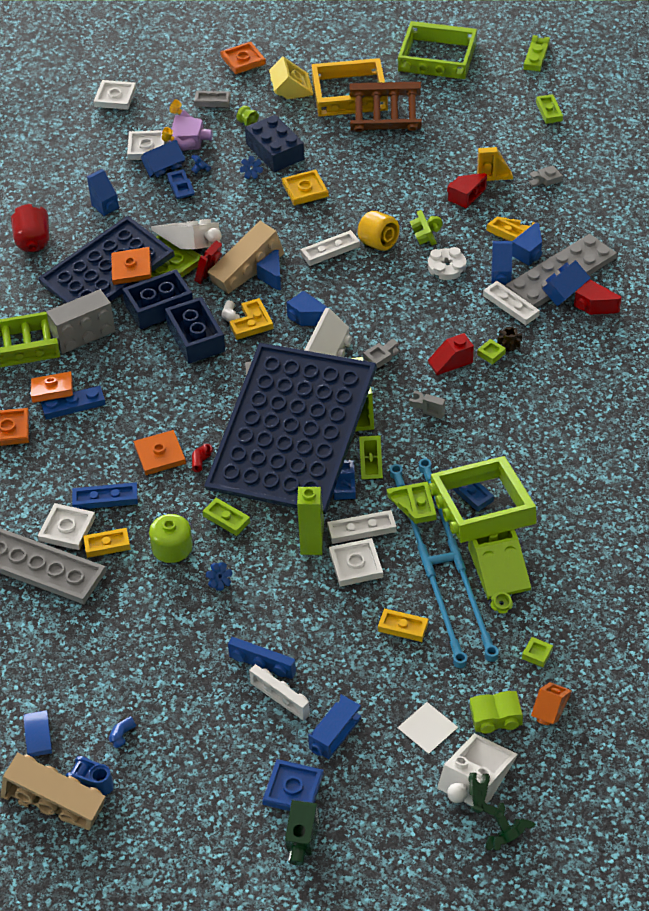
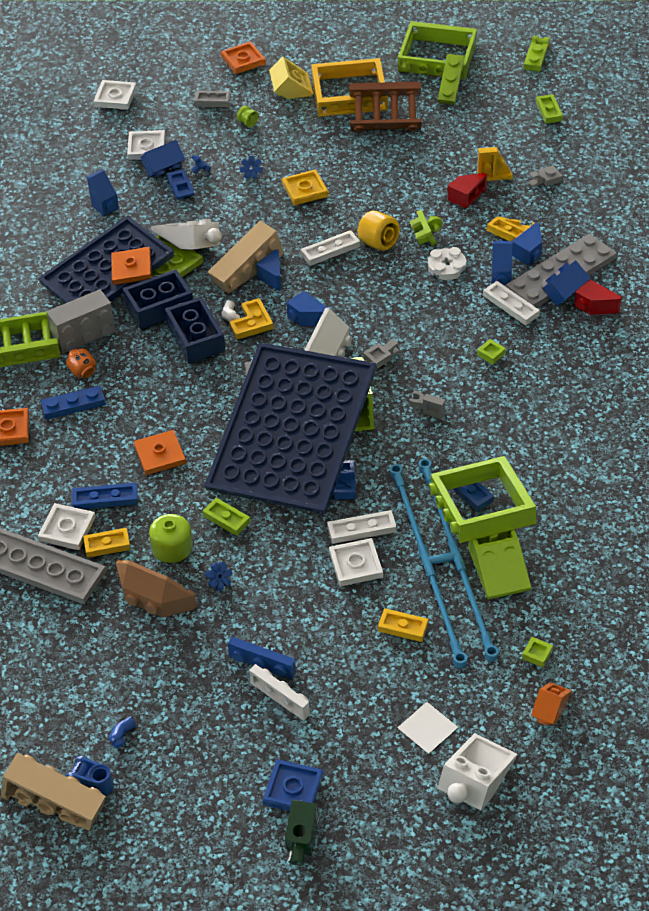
red cylinder [11,204,50,253] -> none
blue slope [24,710,52,757] -> none
orange plate [31,371,73,403] -> none
lavender torso [162,99,213,151] -> none
red arm [192,443,213,472] -> none
red plate [194,240,222,284] -> none
dark blue brick [245,114,305,172] -> none
lime slope [297,487,324,555] -> none
blue window [308,694,361,759] -> none
lime slope [359,435,383,479] -> none
lime wing [387,481,437,524] -> none
red slope [428,333,474,376] -> none
dark green piece [468,772,536,851] -> none
lime brick [470,691,523,734] -> none
lime plate [490,592,513,614] -> none
dark brown gear [497,327,522,351] -> none
none -> orange head [66,348,96,379]
none -> medium nougat wedge [116,560,197,617]
none -> lime plate [438,54,465,105]

